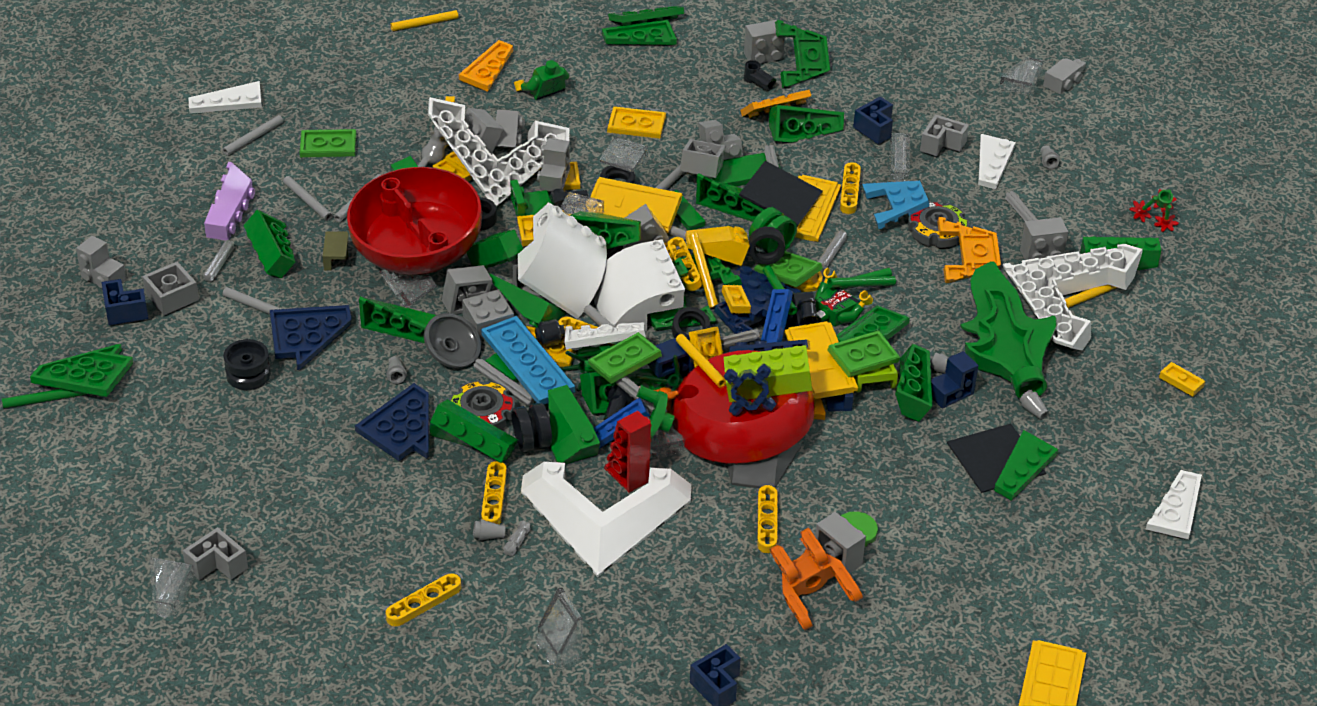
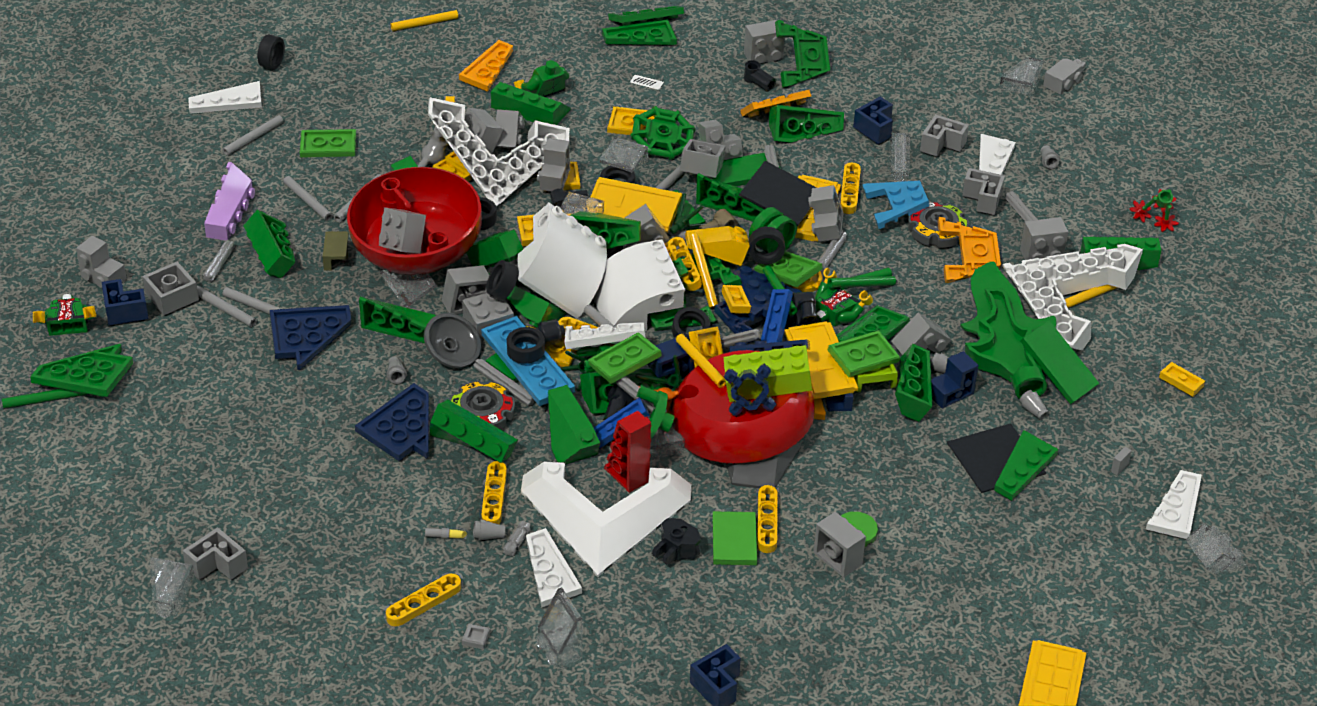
black wheel [223,339,271,390] -> none
green bracket [510,180,552,216] -> none
black wheel [511,402,552,452] -> none
orange piece [770,528,863,631] -> none
none -> torso [33,294,97,336]
none -> light grey piece [197,286,257,327]
none -> black tyre [257,34,285,70]
none -> light grey brick [379,207,426,254]
none -> light grey piece [425,528,467,539]
none -> light grey tile [462,624,490,650]
none -> black tyre [486,260,518,300]
none -> green wedge [491,82,571,125]
none -> black tyre [507,327,545,364]
none -> white wing [526,528,582,608]
none -> white sticker [630,75,664,90]
none -> green plate [630,106,696,160]
none -> black hinge [651,518,701,565]
none -> dark green plant [669,193,706,234]
none -> dark tan pin [699,209,738,229]
none -> bright green tile [712,511,757,565]
none -> light grey brick [809,185,843,241]
none -> light grey brick [891,313,951,355]
none -> light grey brick [962,168,1005,215]
none -> green tile [1020,320,1099,405]
none -> light grey tile [1111,447,1132,476]
none -> clear slope [1185,523,1248,576]

